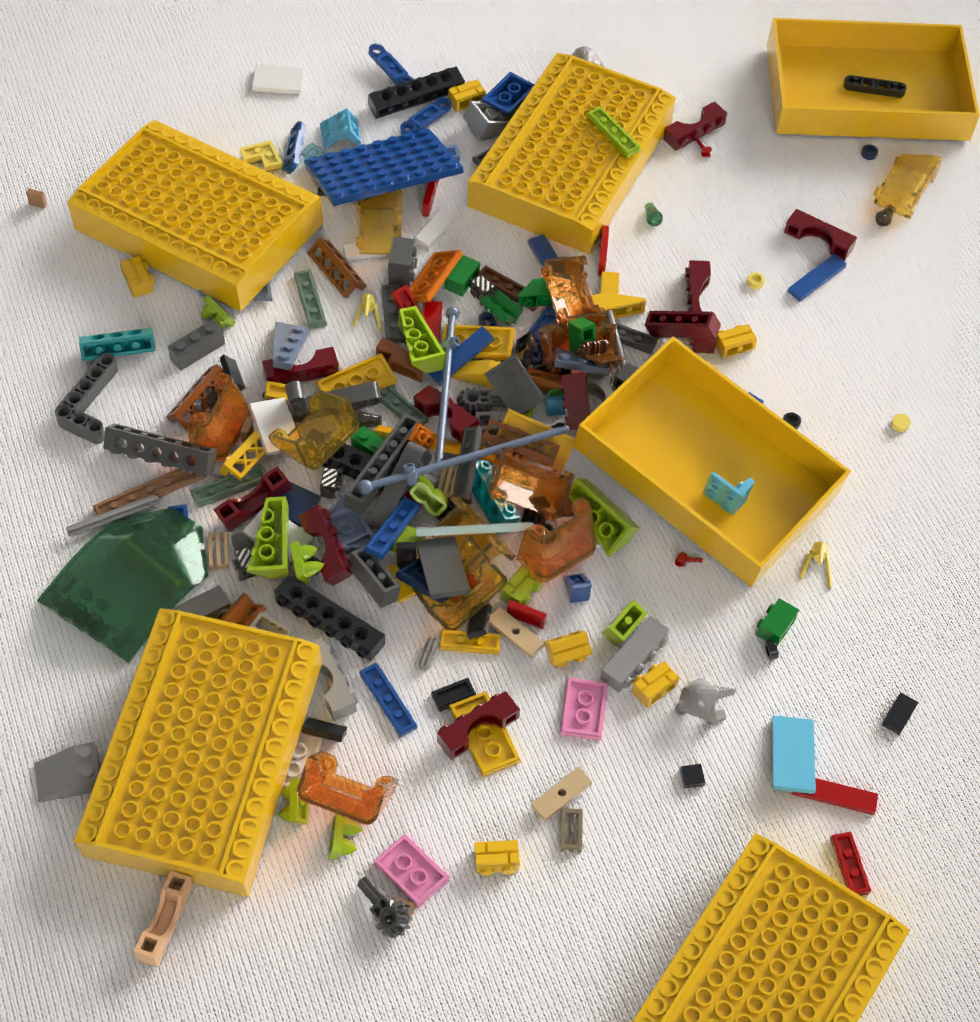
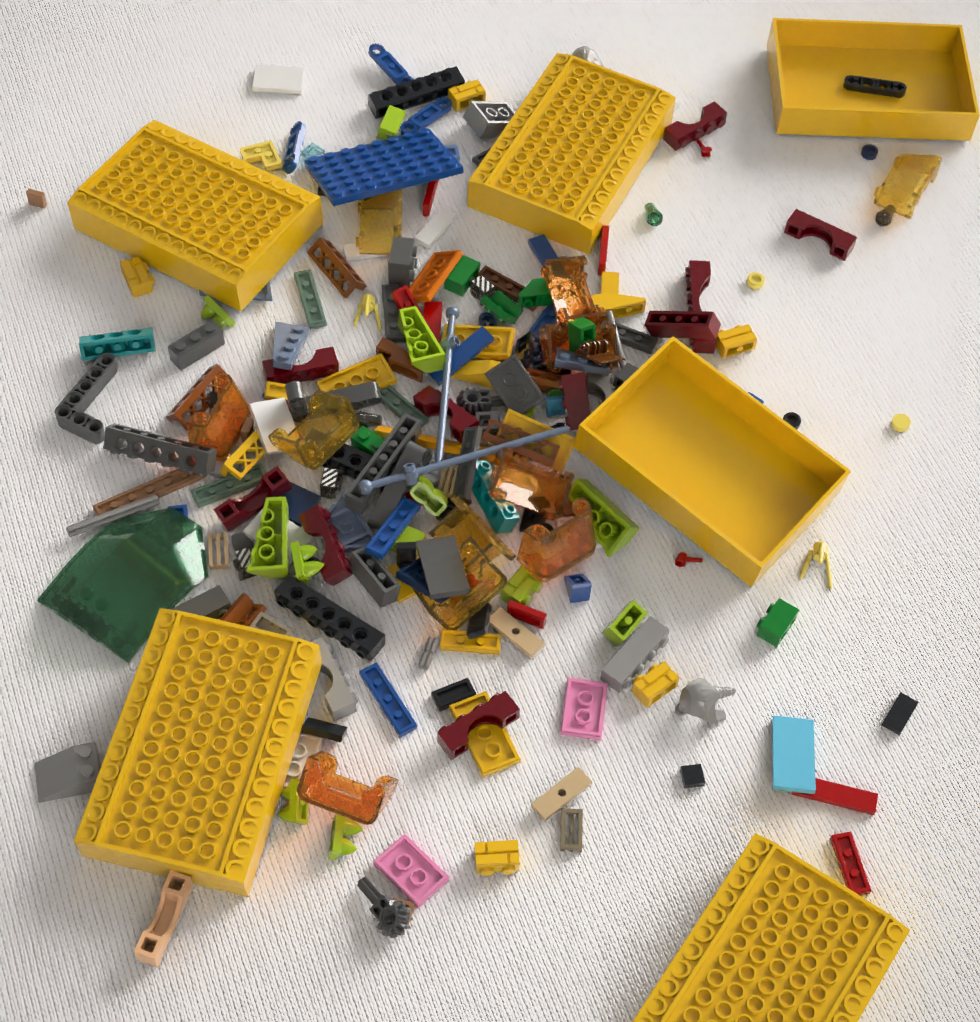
black tile [219,354,245,391] -> none
medium azure bracket [320,108,362,148] -> none
orange slope [408,423,437,450] -> none
light aqua tile [416,522,534,537] -> none
blue slope [482,72,535,115] -> none
yellow brick [544,630,592,668] -> none
lime tile [587,106,641,158] -> none
bracket [703,472,755,515] -> none
black tile [765,639,779,660] -> none
blue tile [787,254,847,301] -> none
none -> lime hinge [376,105,406,140]

